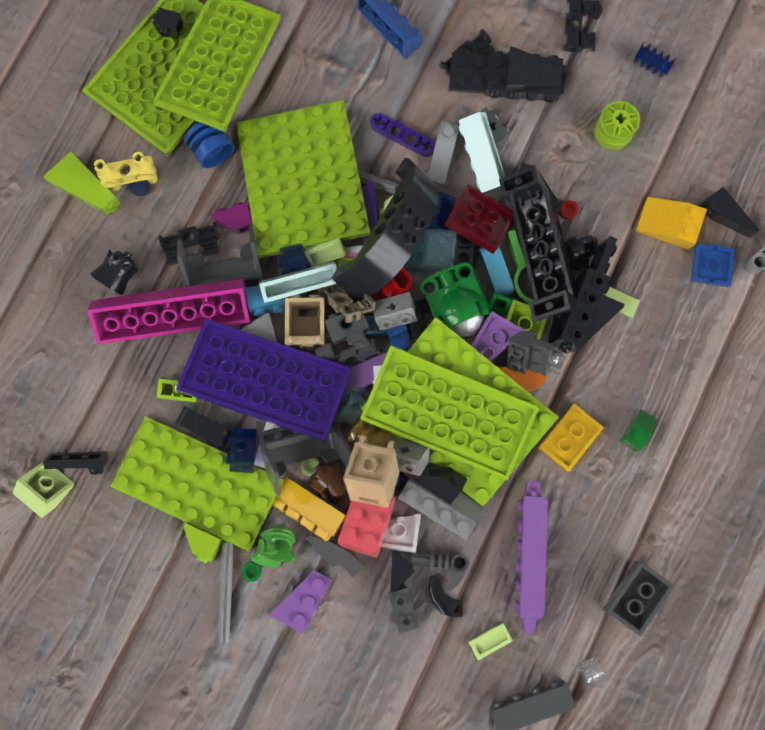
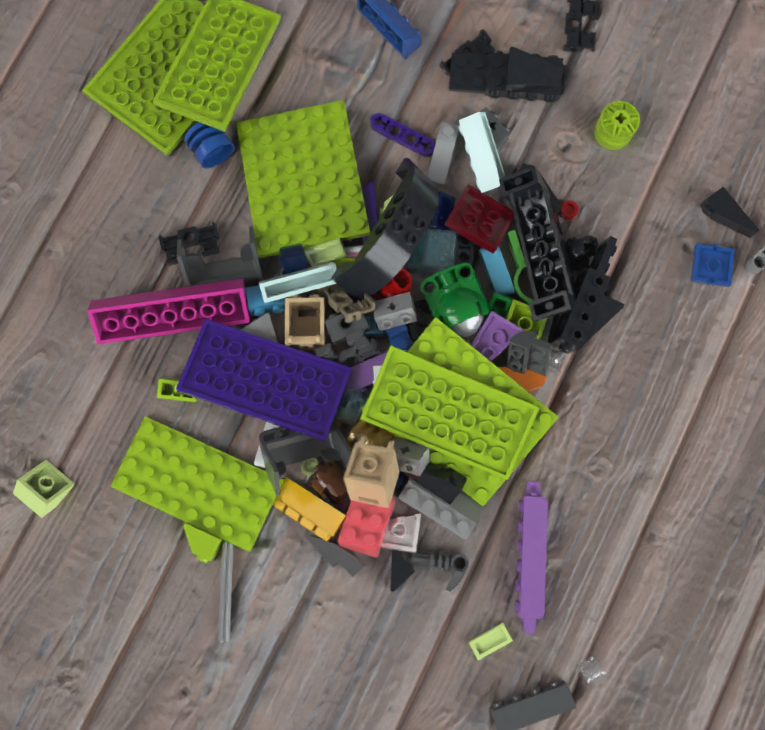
lime slope [43,151,121,215] -> none
black hinge [43,452,108,475] -> none
black hat [90,249,138,295] -> none
light yellow piece [94,152,158,191] -> none
dark blue tile [129,180,149,196] -> none
black brick [153,8,184,38] -> none
black beam [175,406,233,449] -> none
magenta slope [211,203,253,234] -> none
clear blue brick [226,428,257,473] -> none
green tile [242,561,262,582] -> none
bright green helmet [251,524,296,568] -> none
medium lavender wing [269,570,332,634] -> none
light grey axle [358,170,398,194] -> none
dark grey brick [388,586,419,633] -> none
black piece [428,576,462,617] -> none
yellow tile [538,403,605,472] -> none
dark grey brick [602,561,675,636] -> none
yellowish green tile [604,287,640,319] -> none
green slope [620,409,657,452] -> none
clear blue piece [633,42,677,78] -> none
yellow slope [635,197,707,250] -> none

